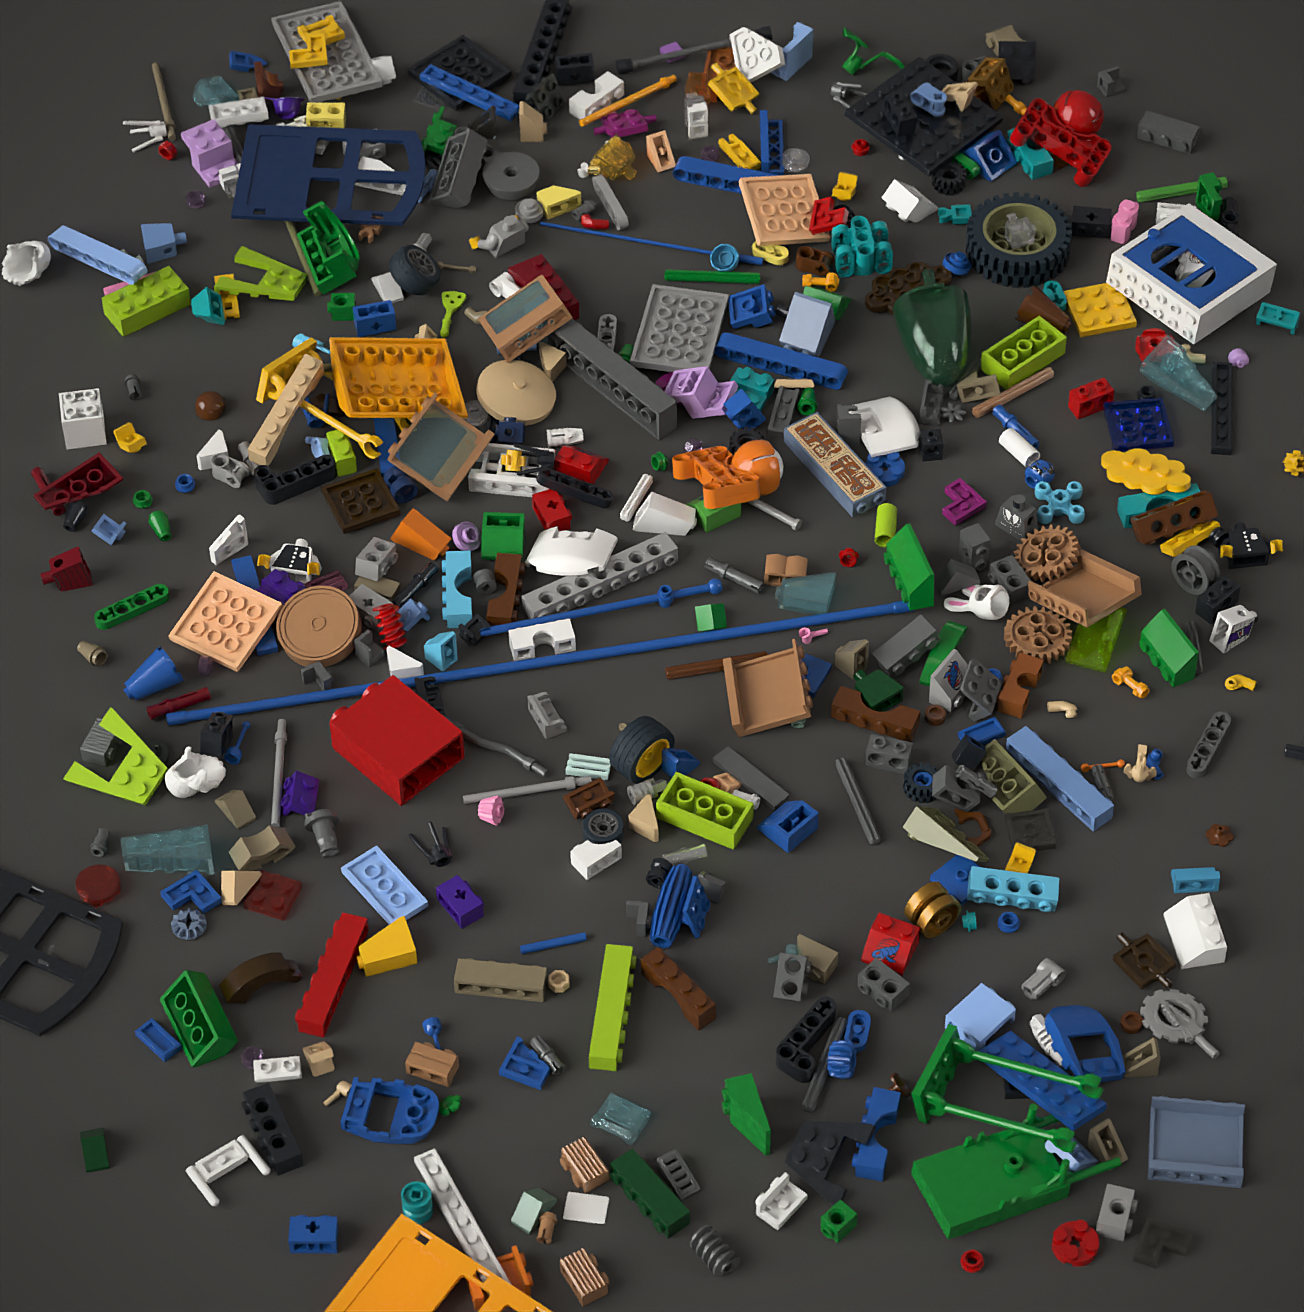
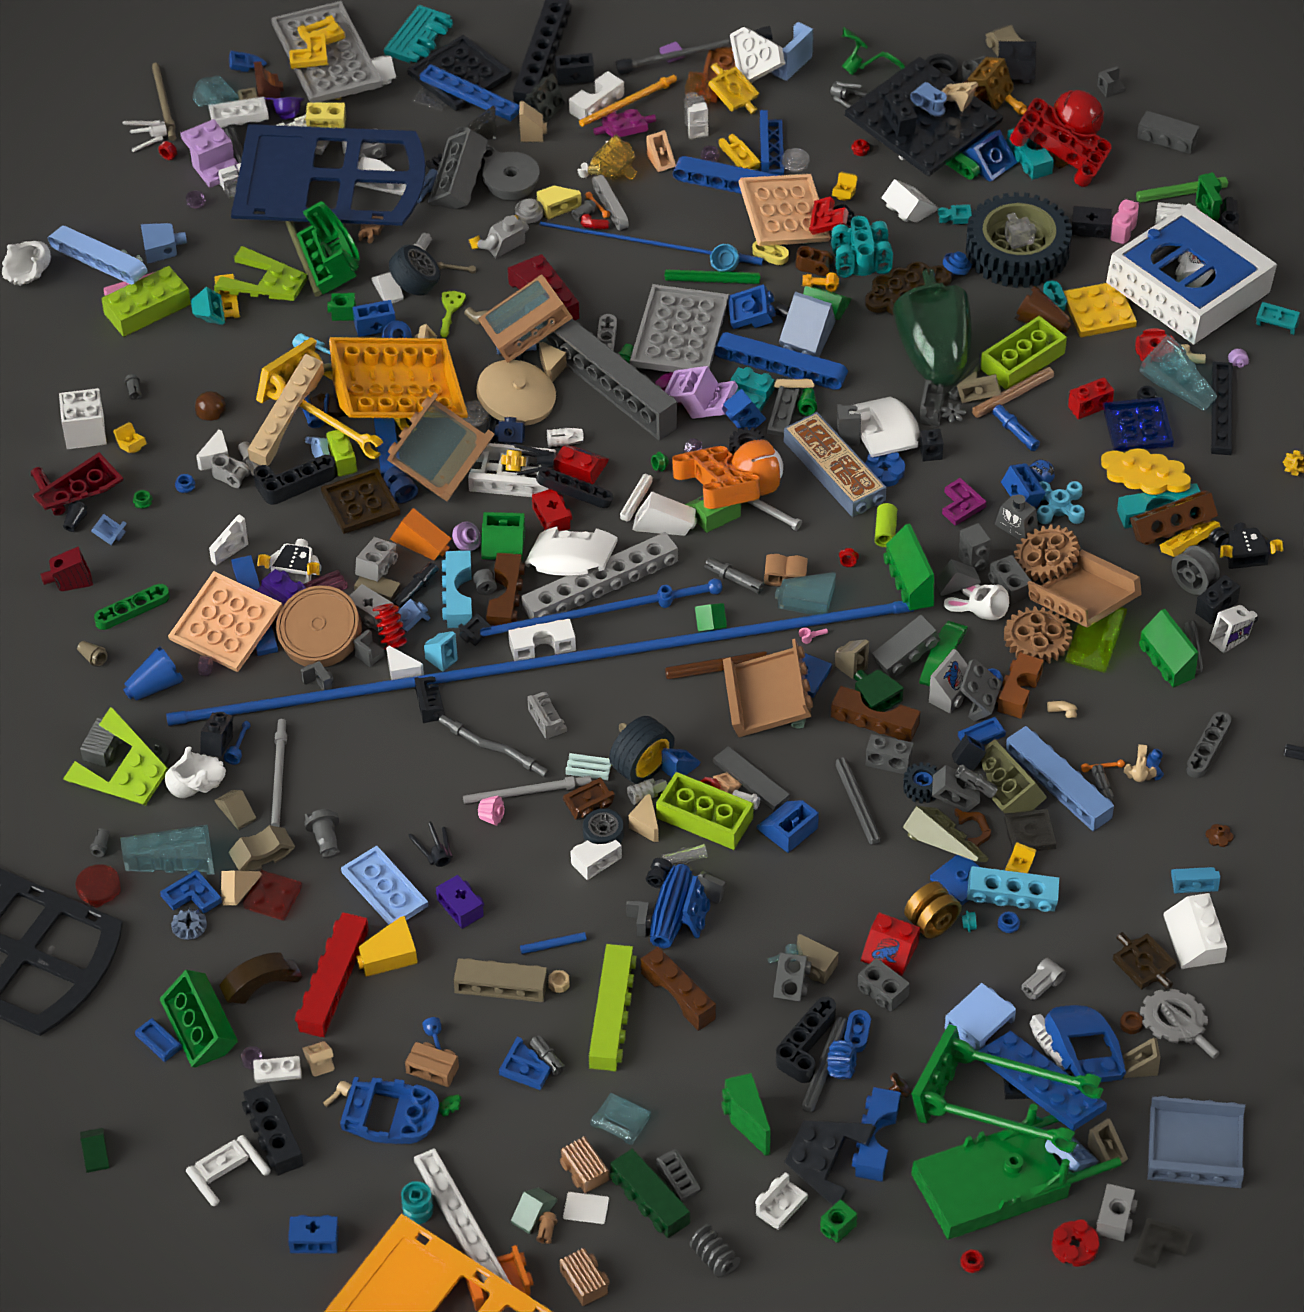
dark red pin [146,687,211,720] -> none
green cone [148,510,172,542] -> none
dark purple bracket [281,770,319,816] -> none
red brick [329,675,465,806] -> none
green bracket [421,106,457,158] -> none
white piece [489,272,521,299] -> none
reddish brown tile [925,705,946,726] -> none
black tyre [932,161,967,196] -> none
white pin [999,428,1040,468] -> none
light orange bar [1112,666,1150,699] -> none
yellow arm [1225,674,1257,691] -> none
none -> blue plate [382,320,412,338]
none -> teal hinge [384,5,453,63]
none -> orange hinge [585,192,610,218]
none -> blue brick [1001,463,1046,509]

